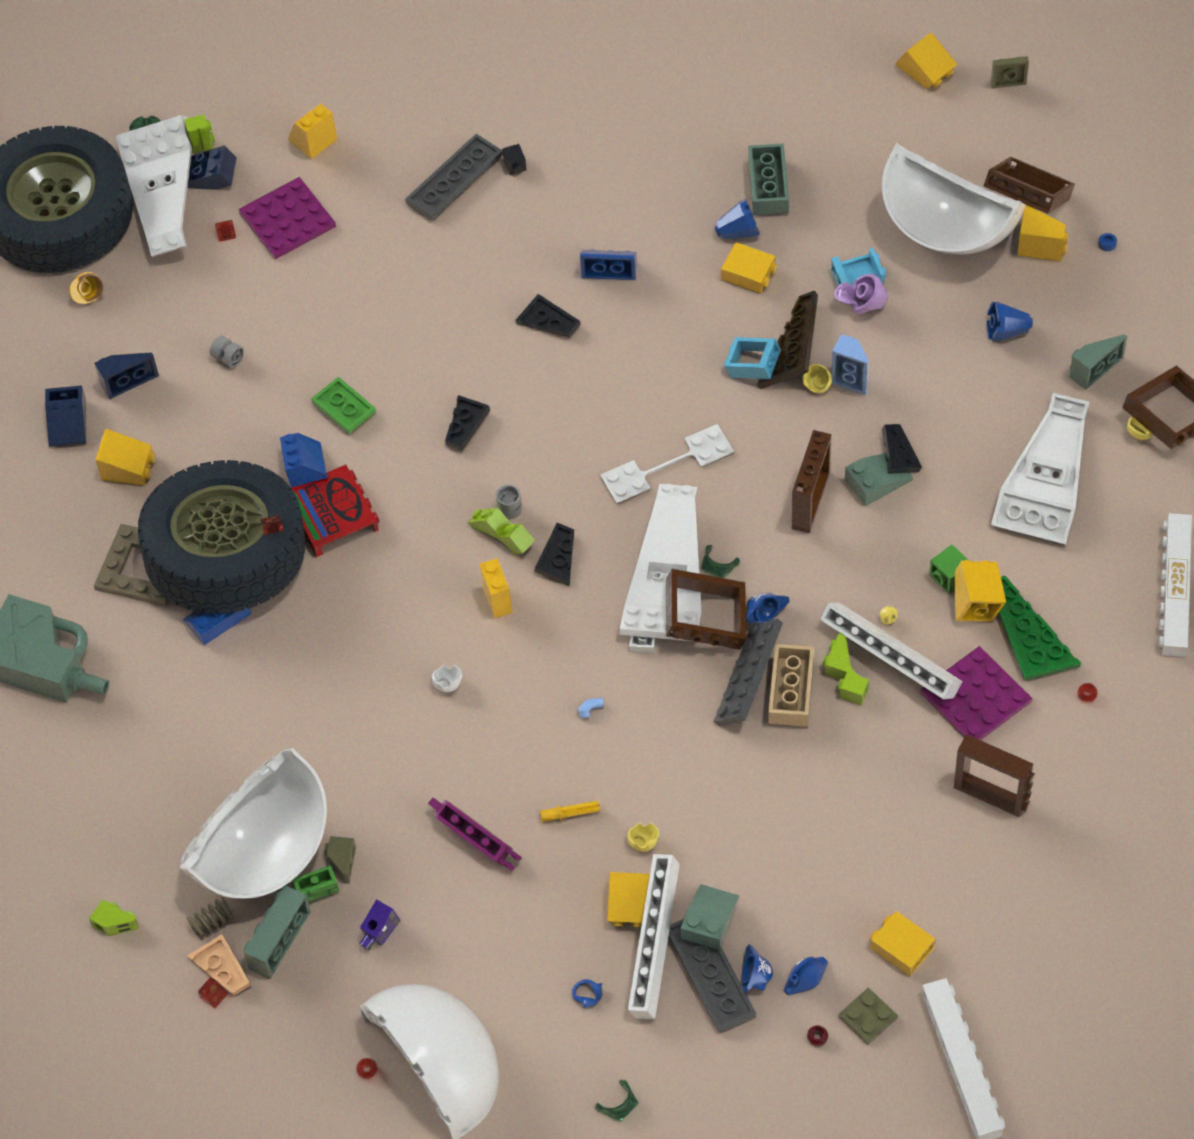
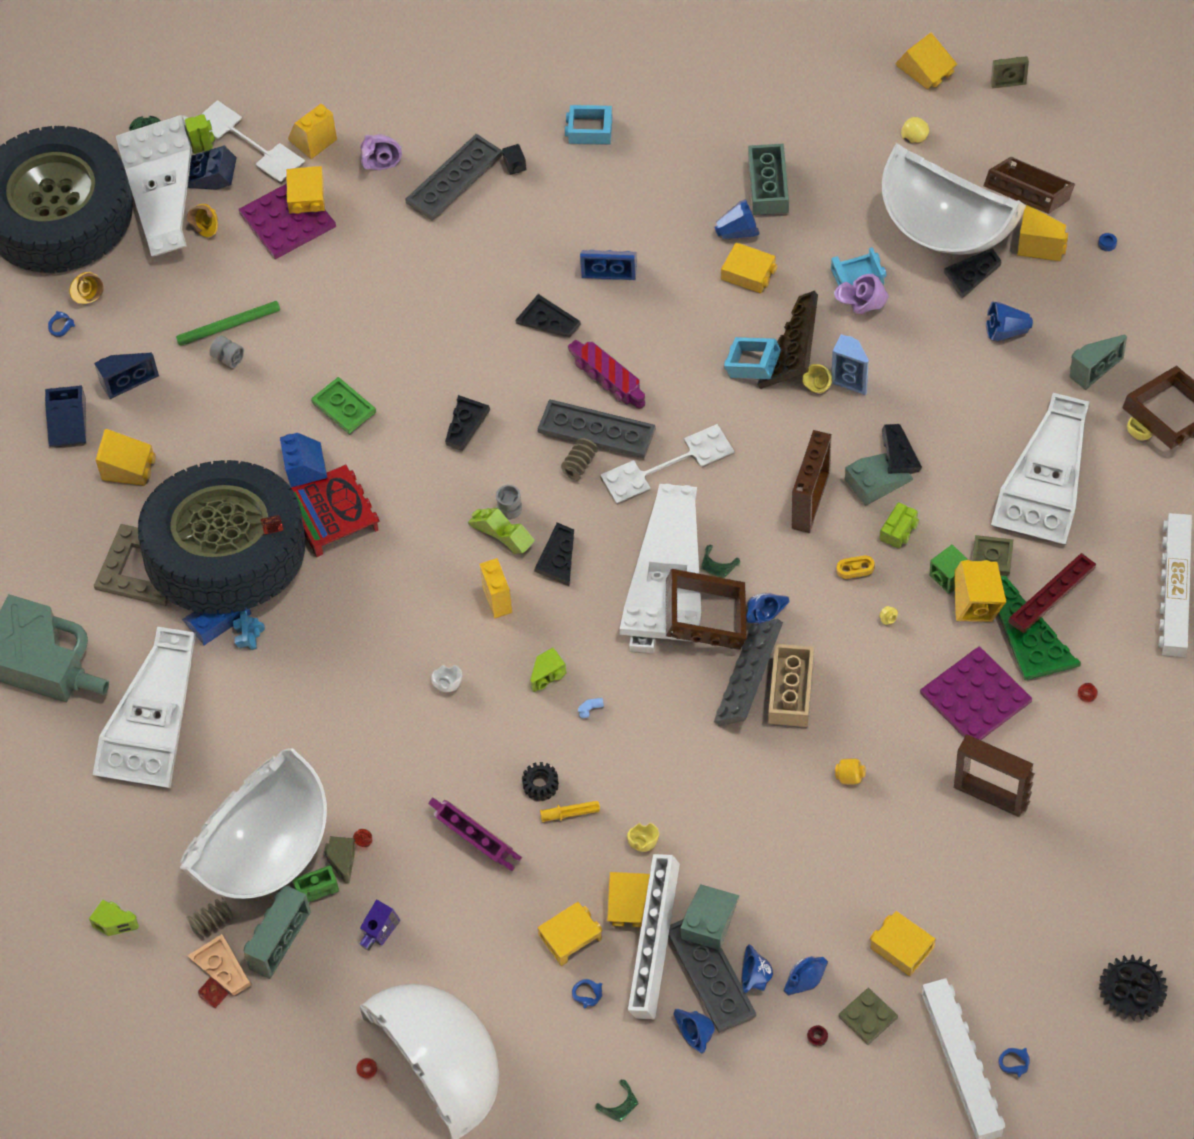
clear red slope [215,220,236,242] -> none
white brick [820,602,963,699] -> none
lime arch [822,633,869,705] -> none
none -> blue piece [48,311,75,337]
none -> white wing [93,627,196,788]
none -> bright green axle [176,301,280,345]
none -> yellow piece [187,204,218,237]
none -> white hinge [202,100,305,183]
none -> dark azure hips [233,611,265,650]
none -> yellow brick [286,166,325,214]
none -> clear red plate [353,829,372,847]
none -> lavender head [360,134,402,170]
none -> black tyre [522,762,559,801]
none -> lime slope [530,647,567,692]
none -> dark grey plate [537,399,656,459]
none -> yellow panel [537,902,603,966]
none -> dark tan piece [561,438,598,481]
none -> medium azure window [565,105,613,144]
none -> magenta hinge [568,339,645,408]
none -> blue hat [673,1009,715,1054]
none -> yellow head [835,758,866,785]
none -> yellow plate [836,555,875,579]
none -> lime brick [879,502,919,549]
none -> light yellow hair [901,117,929,143]
none -> black wing [944,248,1001,298]
none -> olive plate [972,535,1014,576]
none -> blue piece [999,1048,1030,1078]
none -> dark red plate [1008,553,1096,633]
none -> black gear [1099,955,1168,1021]

